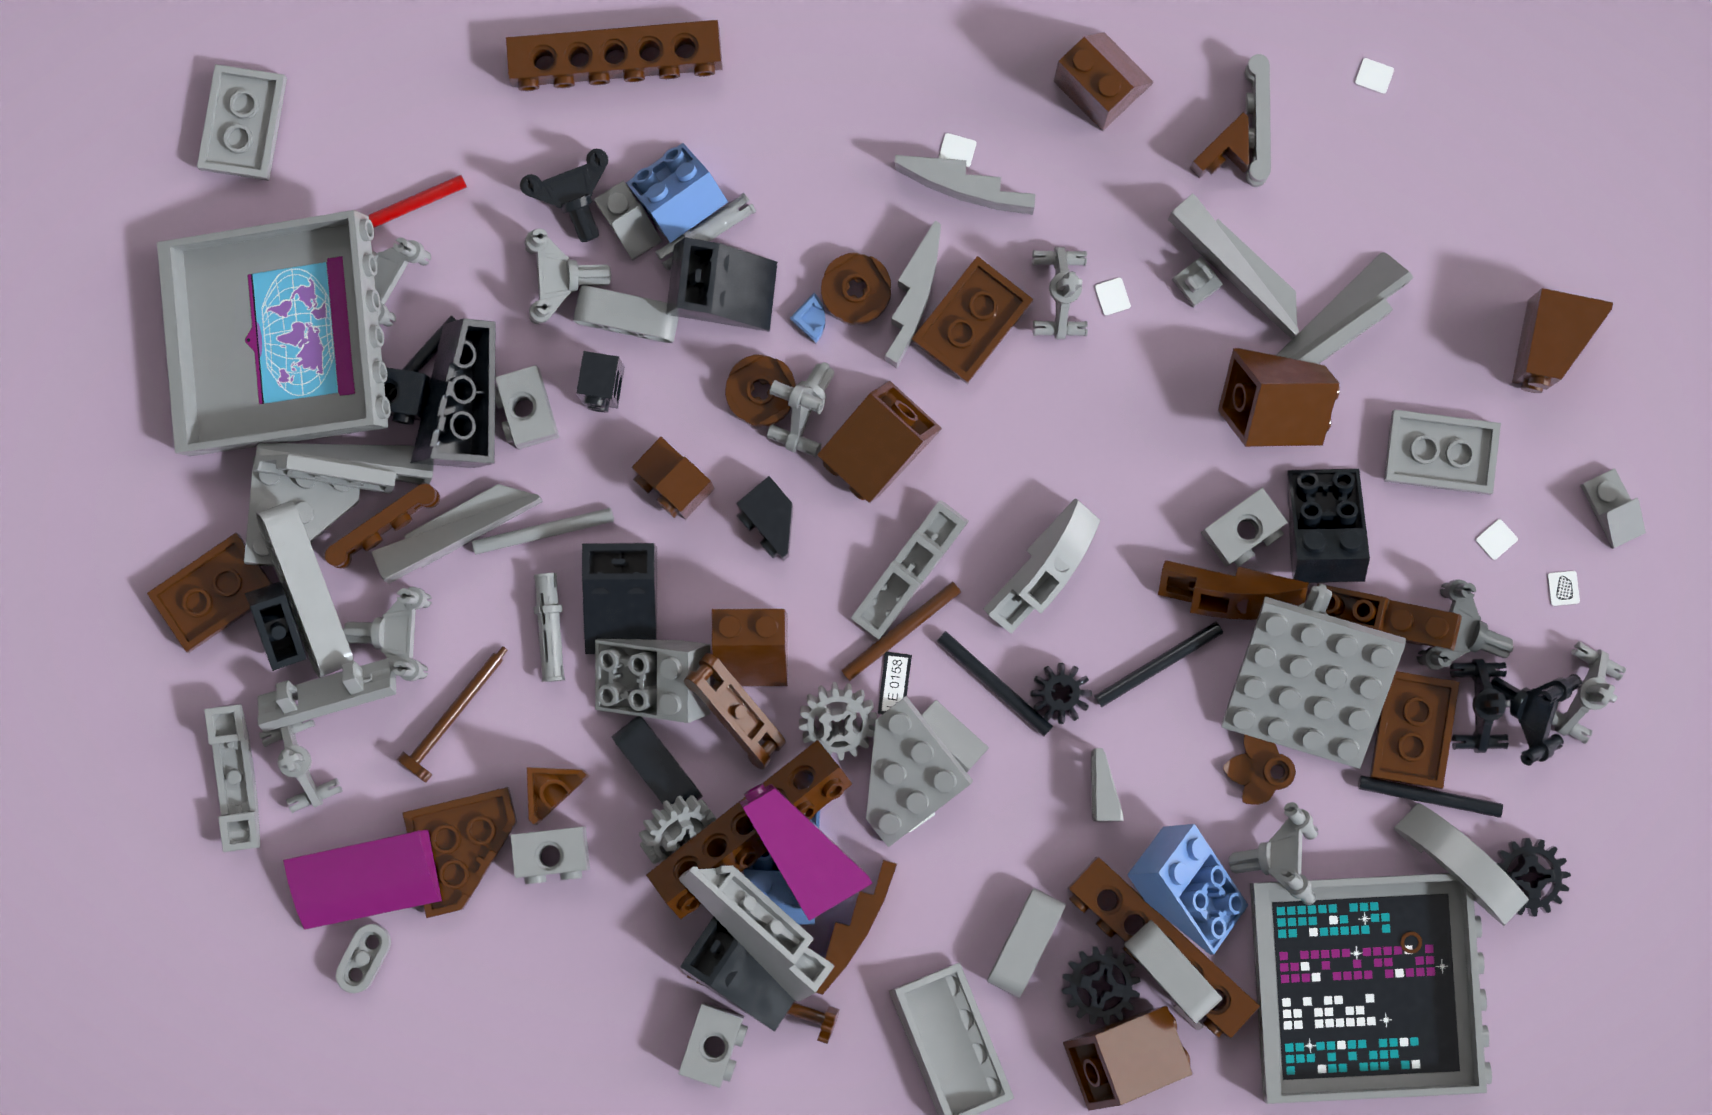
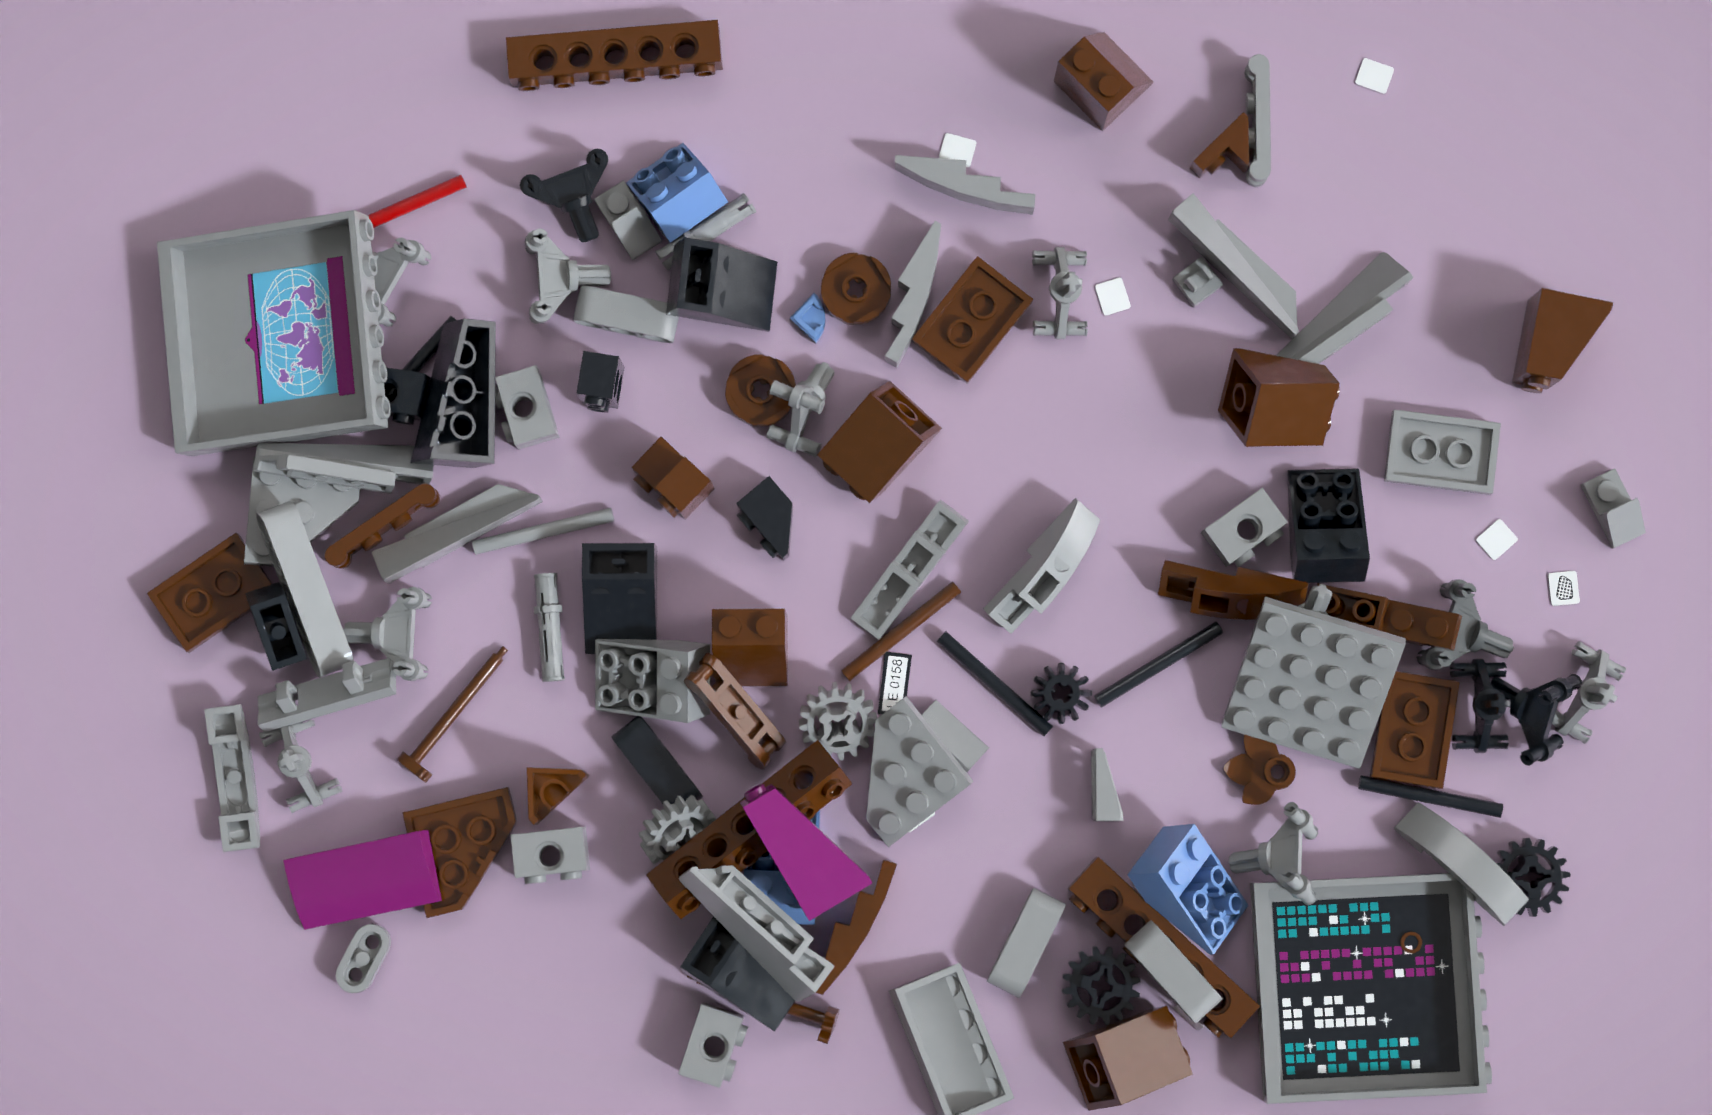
light grey plate [197,64,287,181] -> none

